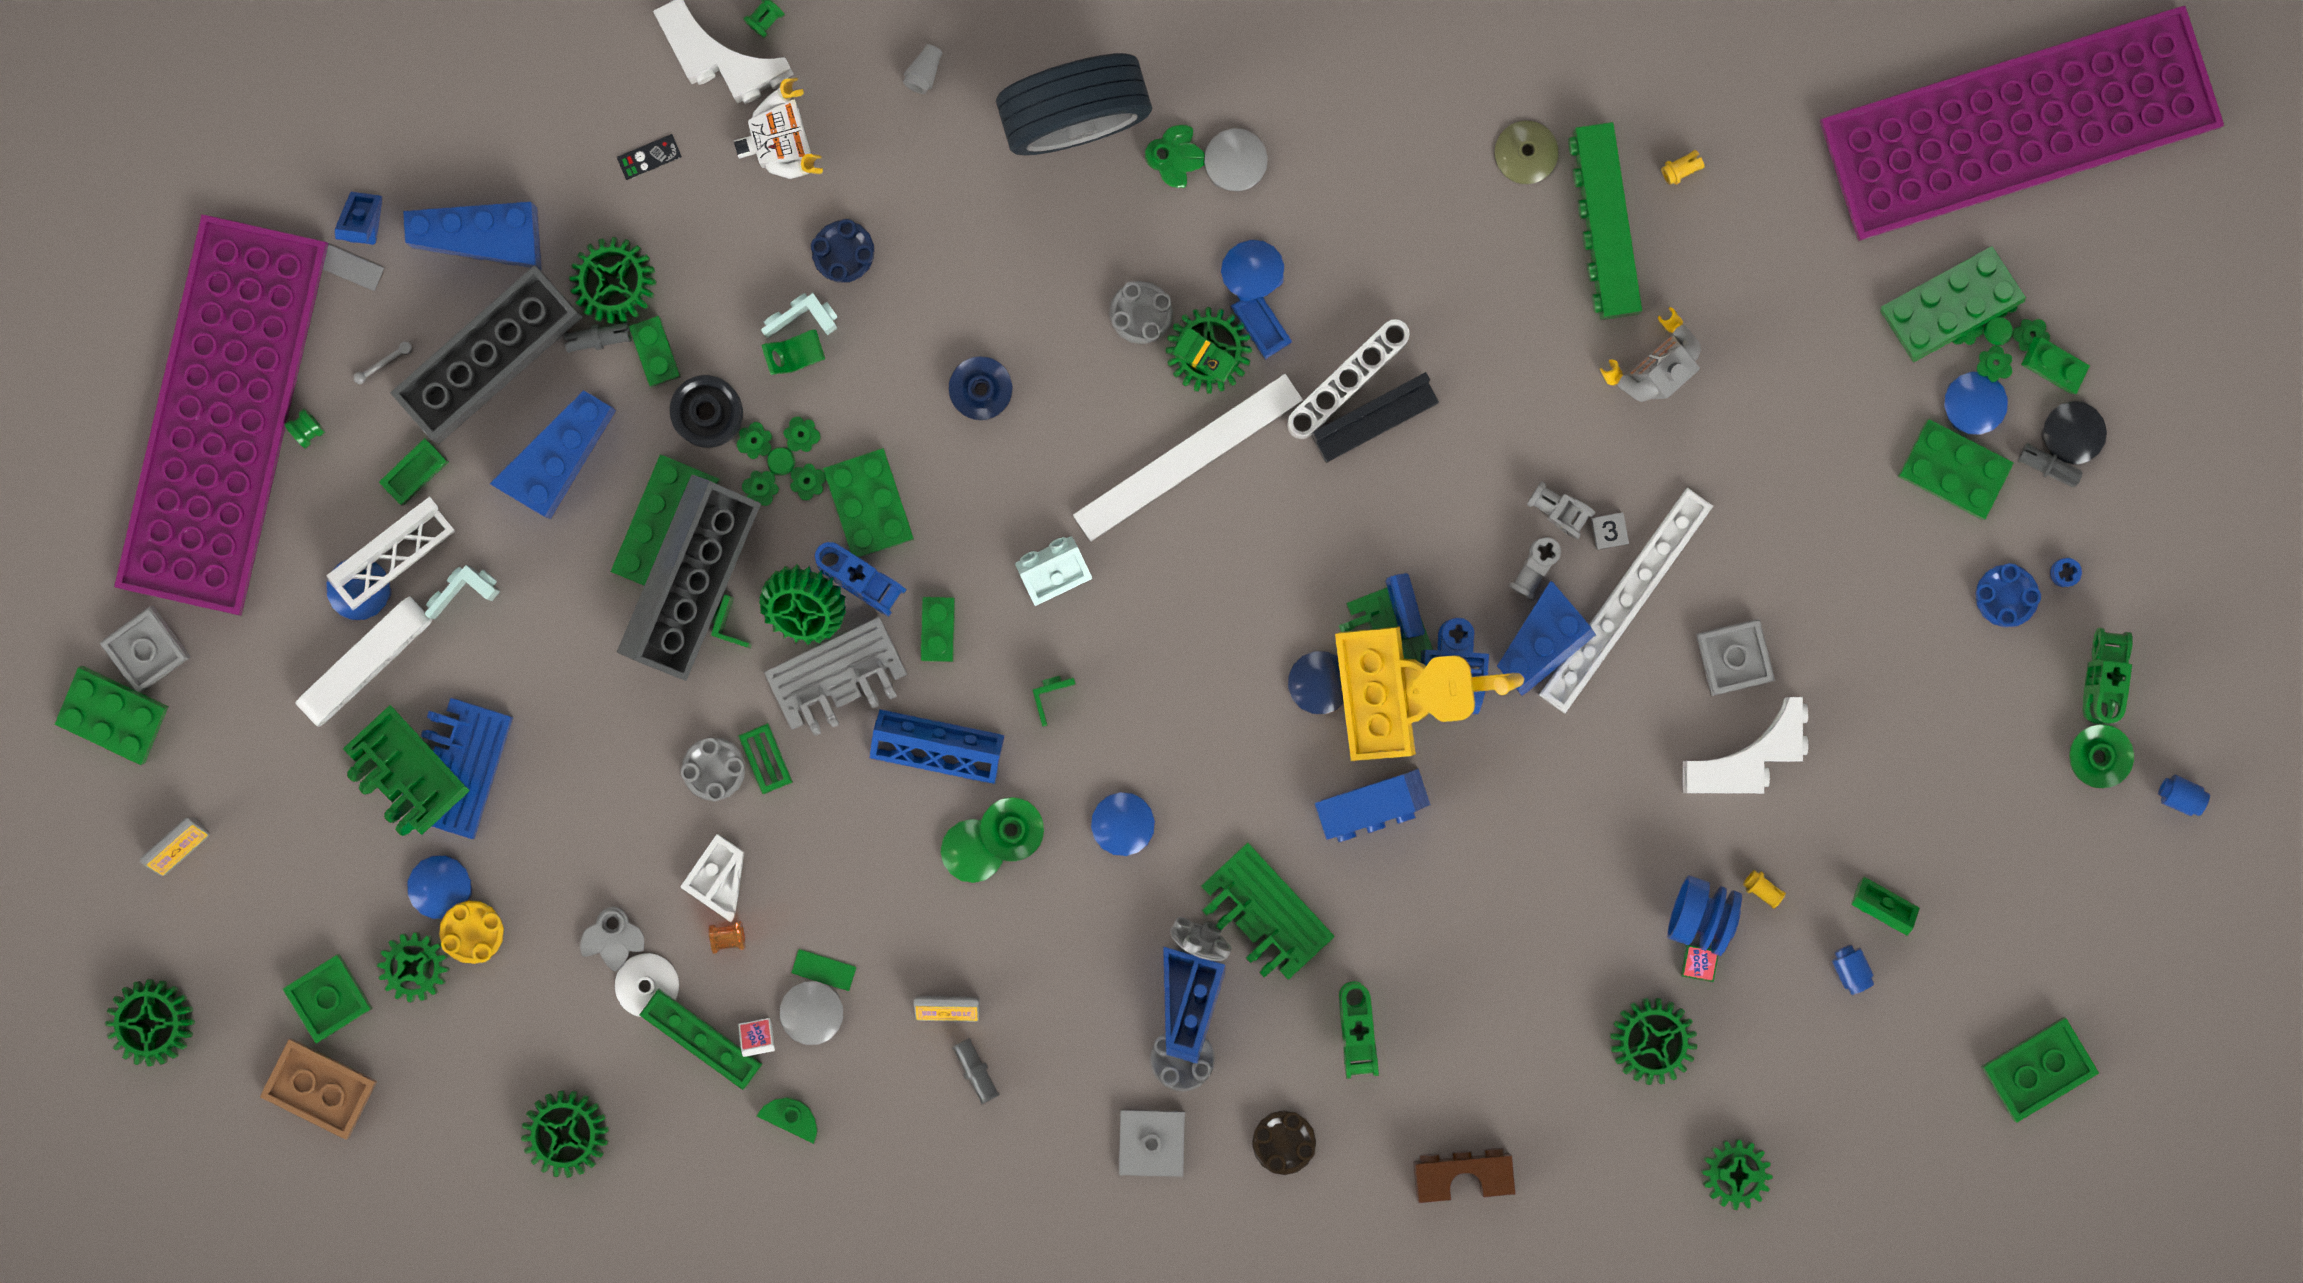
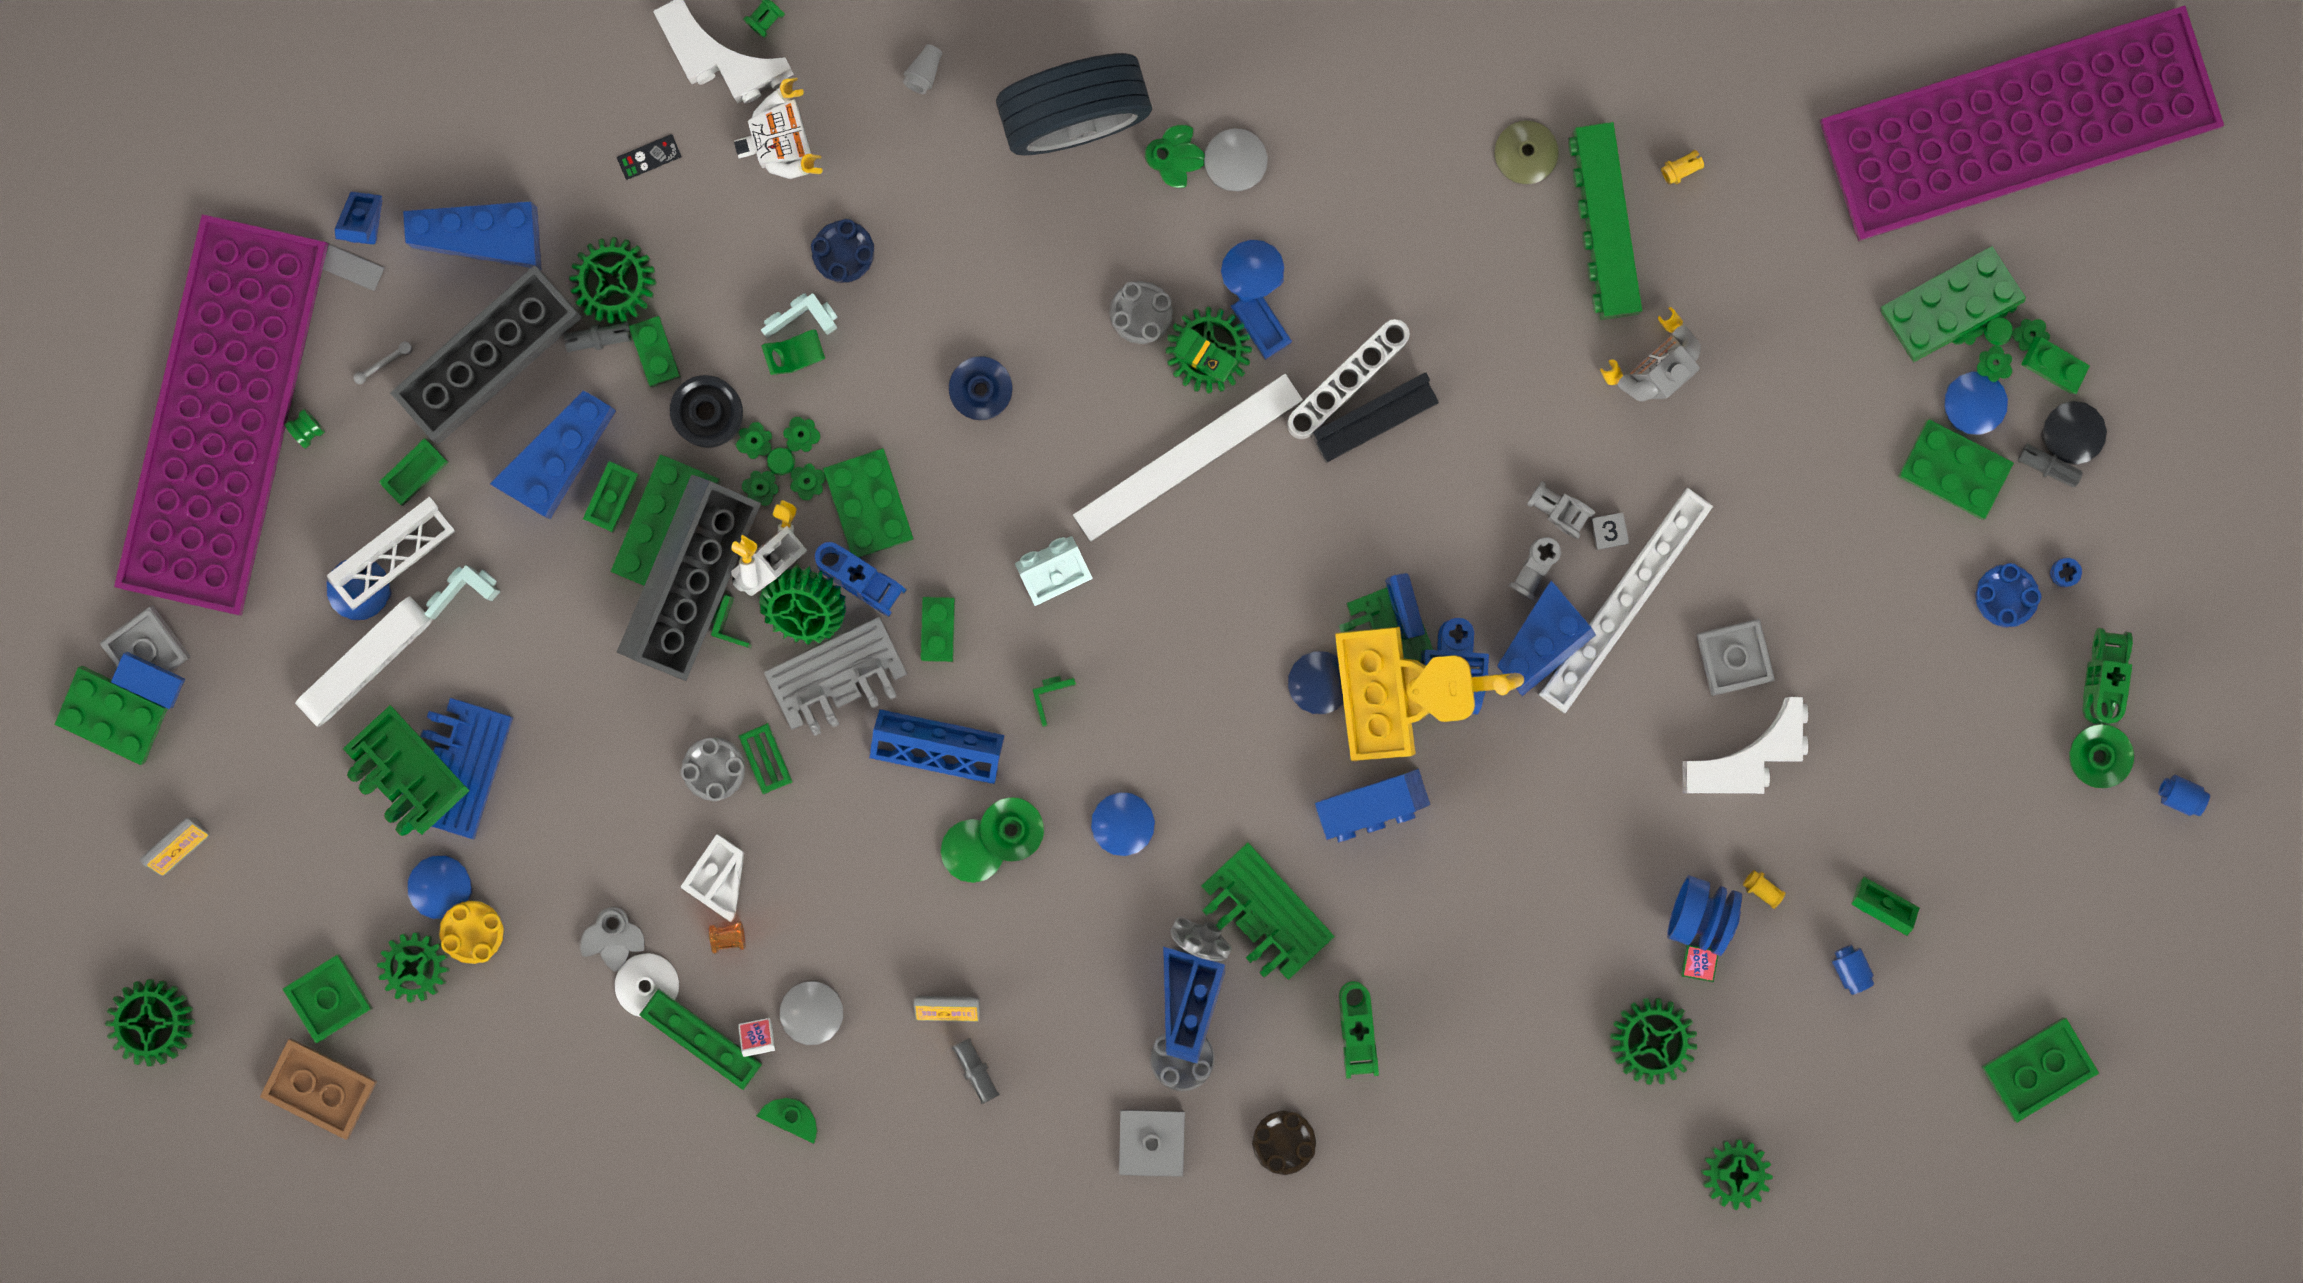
green gear [521,1090,609,1178] -> none
green sticker [791,949,857,991] -> none
reddish brown arch [1413,1148,1515,1203] -> none
none -> blue tile [111,652,185,709]
none -> green plate [583,461,639,533]
none -> white torso [731,500,807,596]

